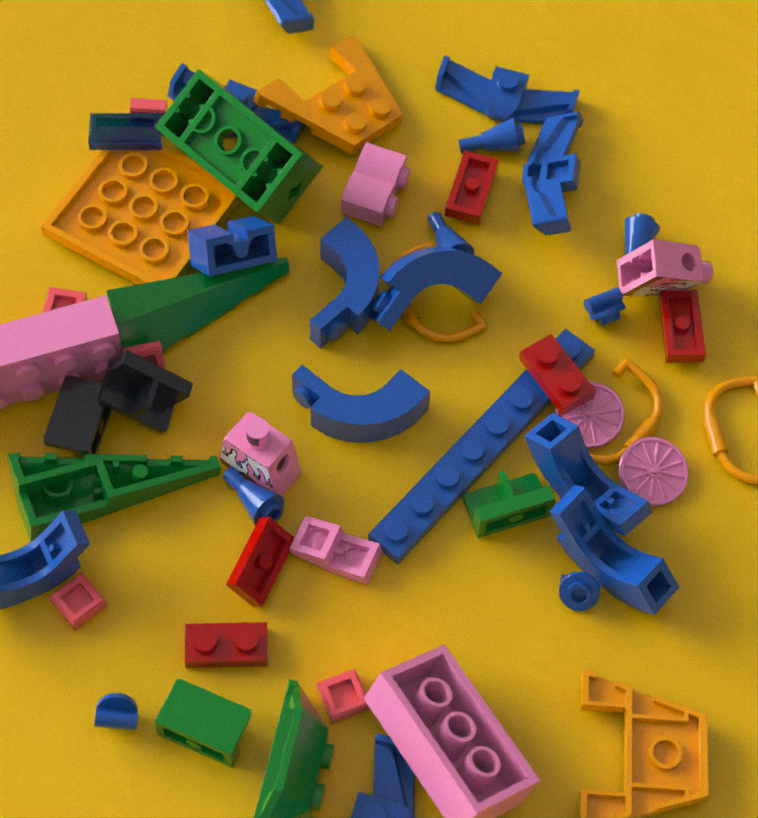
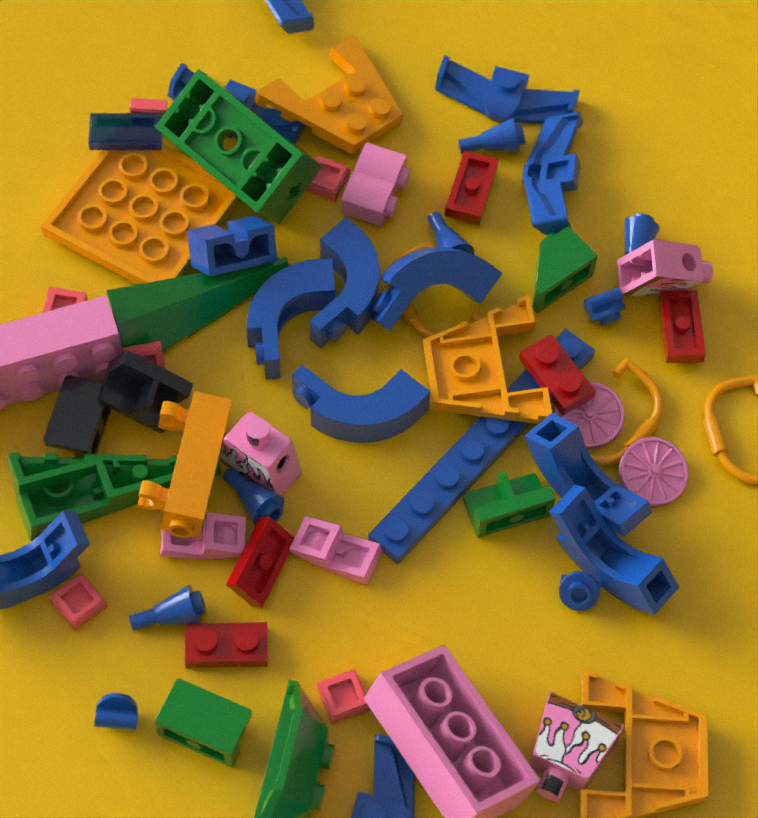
none -> blue cone [129,585,206,631]
none -> light orange brick [137,391,232,539]
none -> bright pink slope [160,512,246,559]
none -> blue arch [247,258,335,379]
none -> coral tile [305,155,350,201]
none -> light orange wing [423,295,552,424]
none -> torso [530,692,624,802]
none -> green slope [532,226,597,314]

